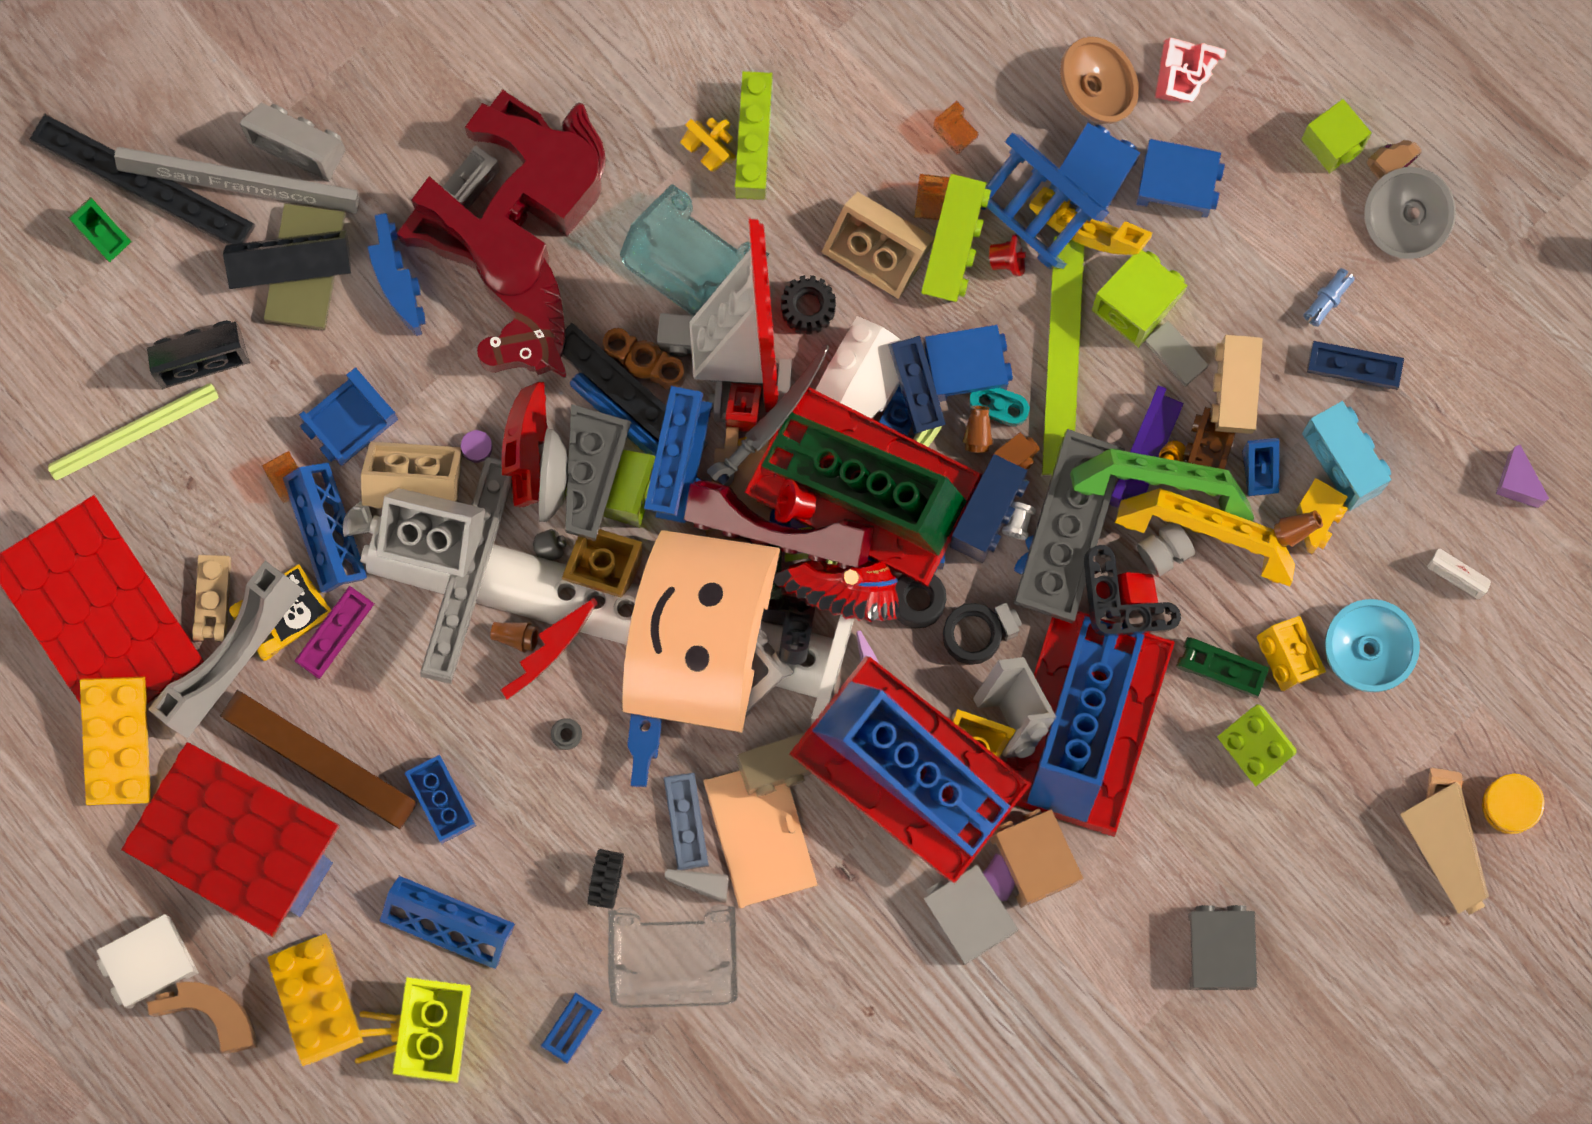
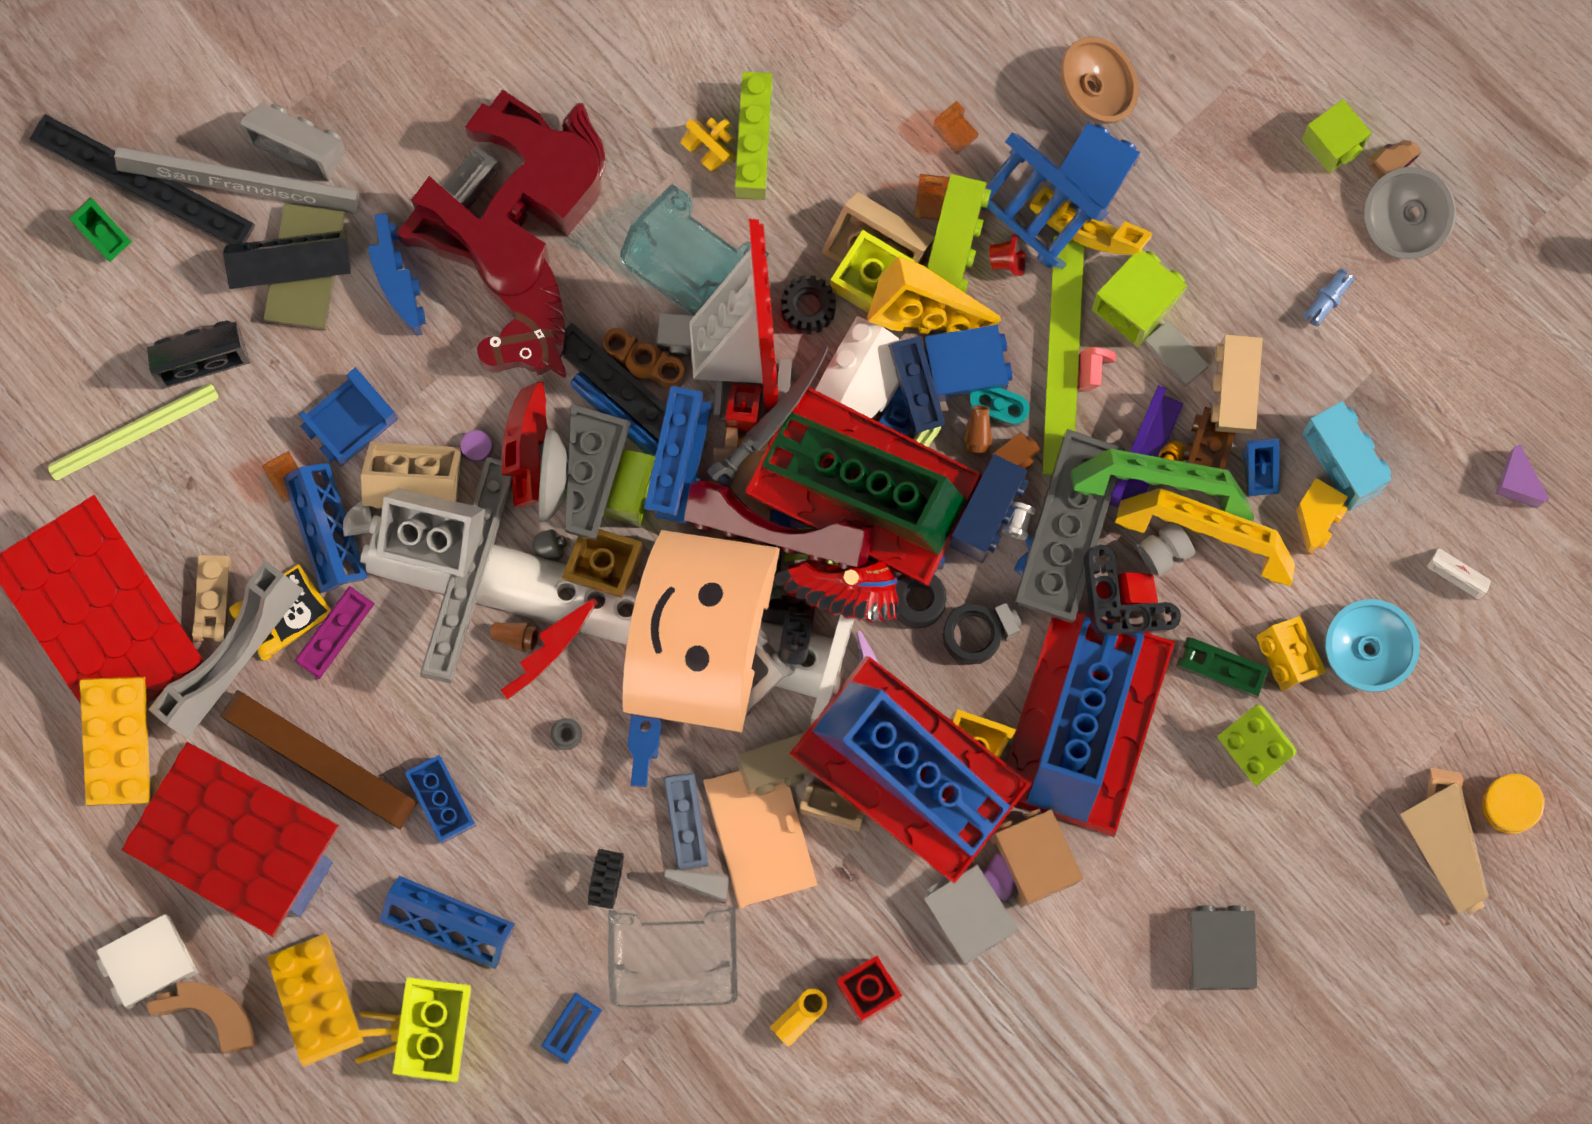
red piece [775,479,816,523] -> none
light grey panel [973,657,1056,758] -> none
blue panel [1136,139,1225,218] -> none
coral slope [1155,38,1226,103] -> none
dark orange cone [1274,510,1323,547] -> none
dark blue plate [1307,341,1404,390] -> none
none -> yellow piece [769,989,828,1047]
none -> tan hinge [799,783,865,832]
none -> neon yellow slope [830,230,915,313]
none -> red head [836,955,903,1024]
none -> yellow wedge [867,256,1001,334]
none -> coral tile [1077,347,1116,392]

